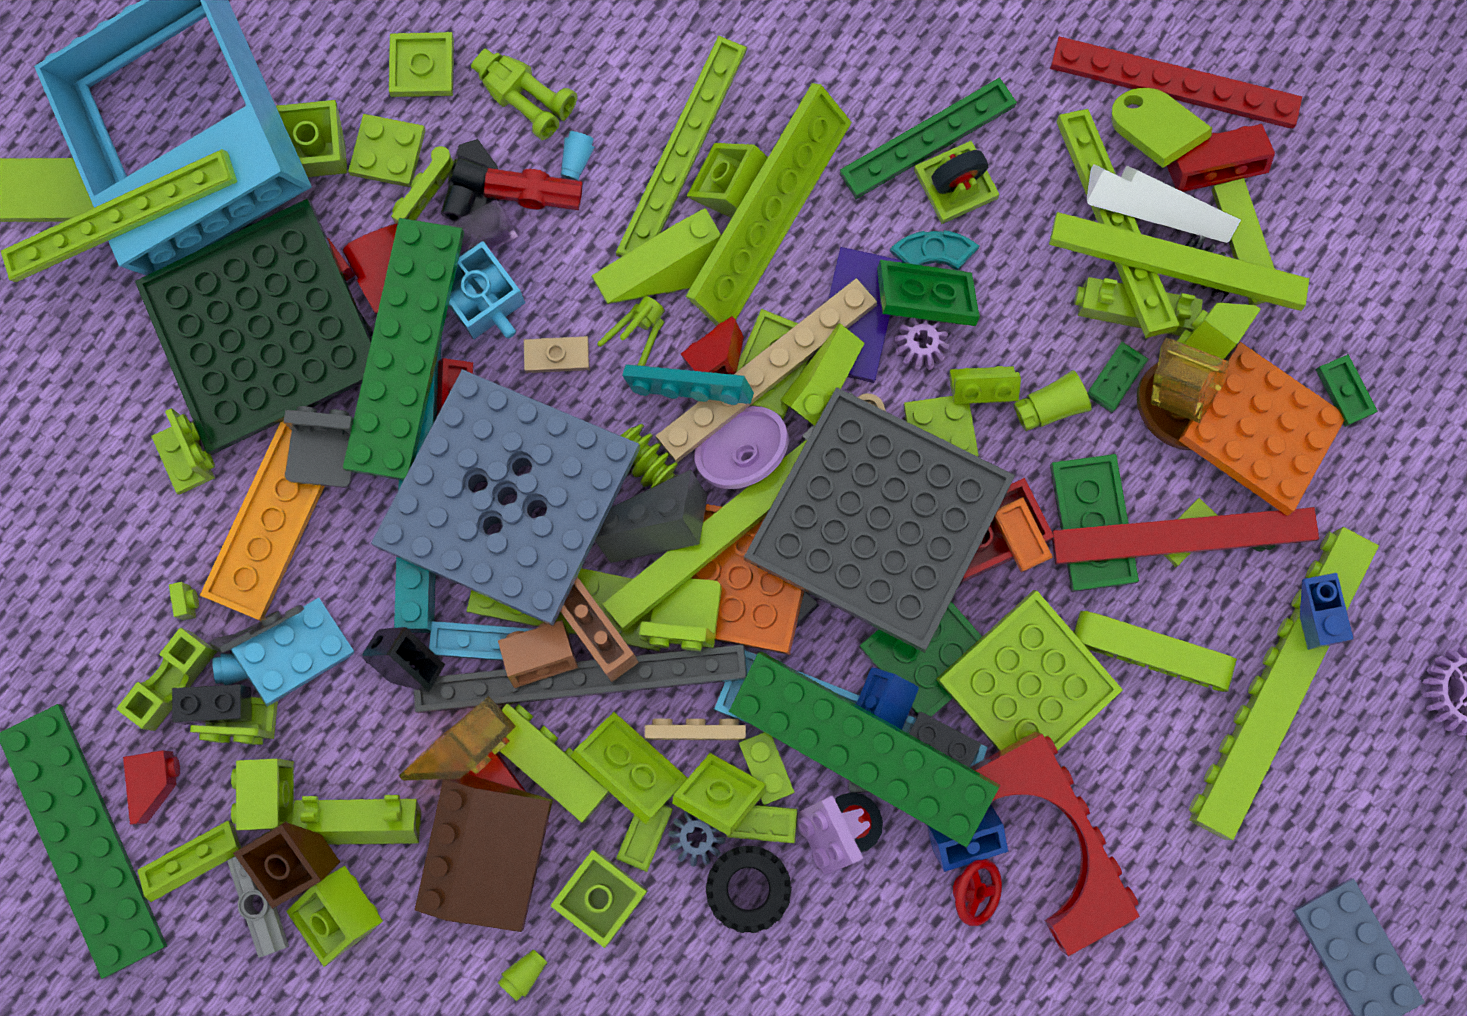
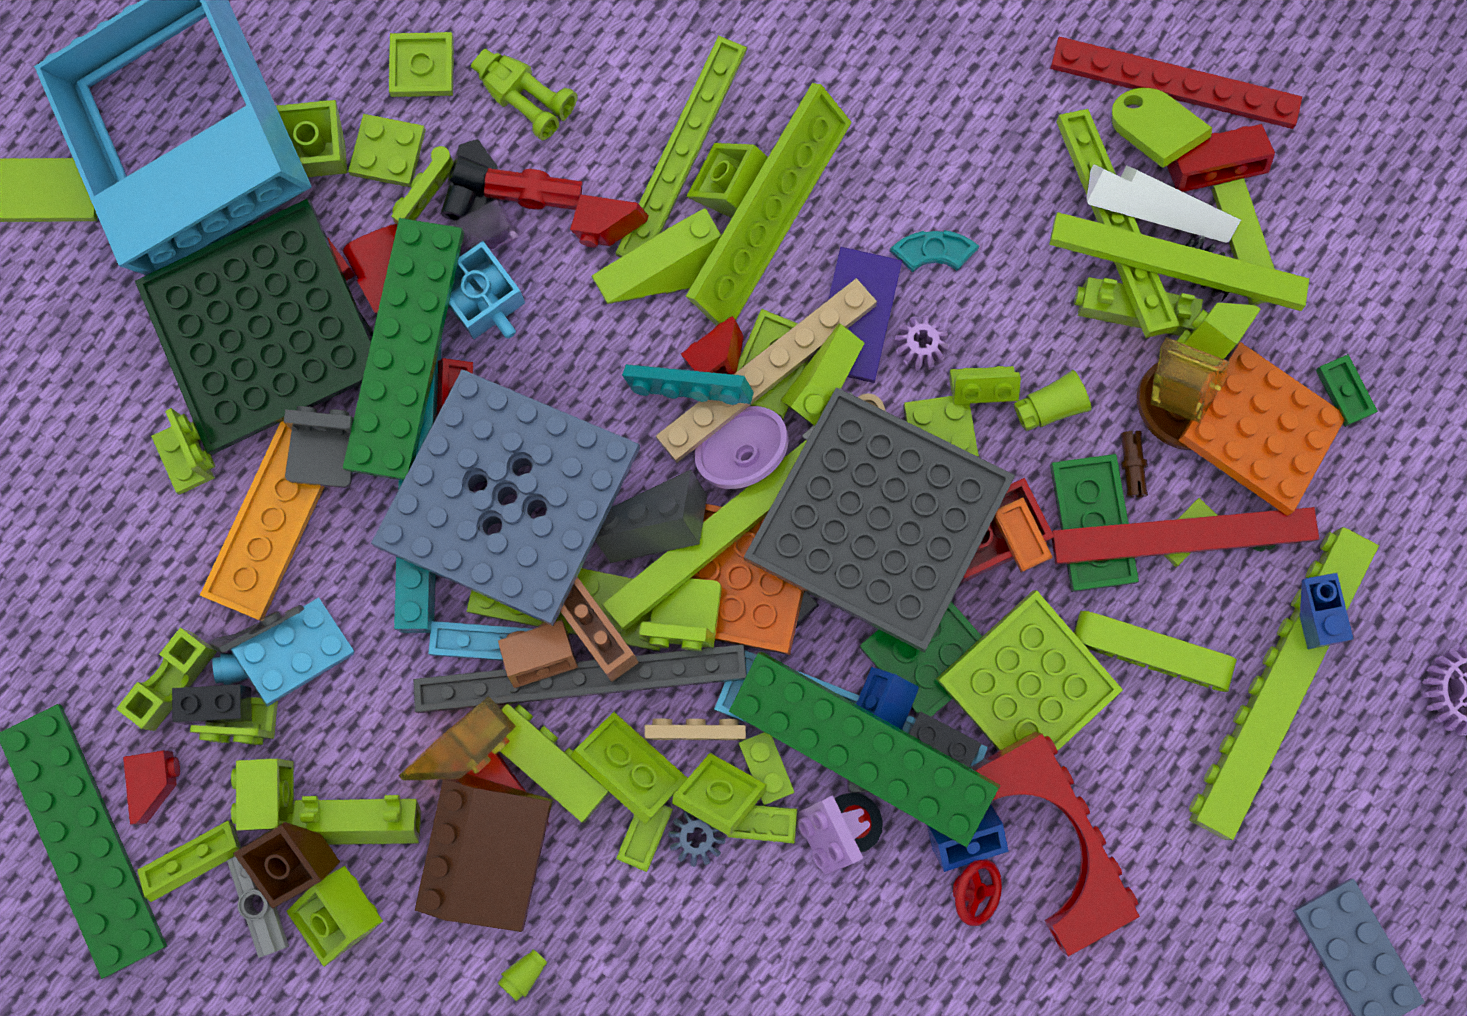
lime tile [1,149,237,282] -> none
lime plate [169,582,199,620] -> none
black torso [362,627,445,692] -> none
tan plate [524,336,590,373] -> none
lime brick [550,849,649,948] -> none
medium azure cone [560,131,595,181] -> none
lime plant [597,296,665,366] -> none
lime piece [620,423,678,489] -> none
black tyre [706,845,792,933] -> none
green plate [840,77,1017,199] -> none
green plate [877,260,980,326] -> none
lime plate [914,140,1000,224] -> none
green plate [1087,342,1149,413] -> none
none -> red slope [570,194,649,248]
none -> reddish brown pin [1121,431,1148,498]

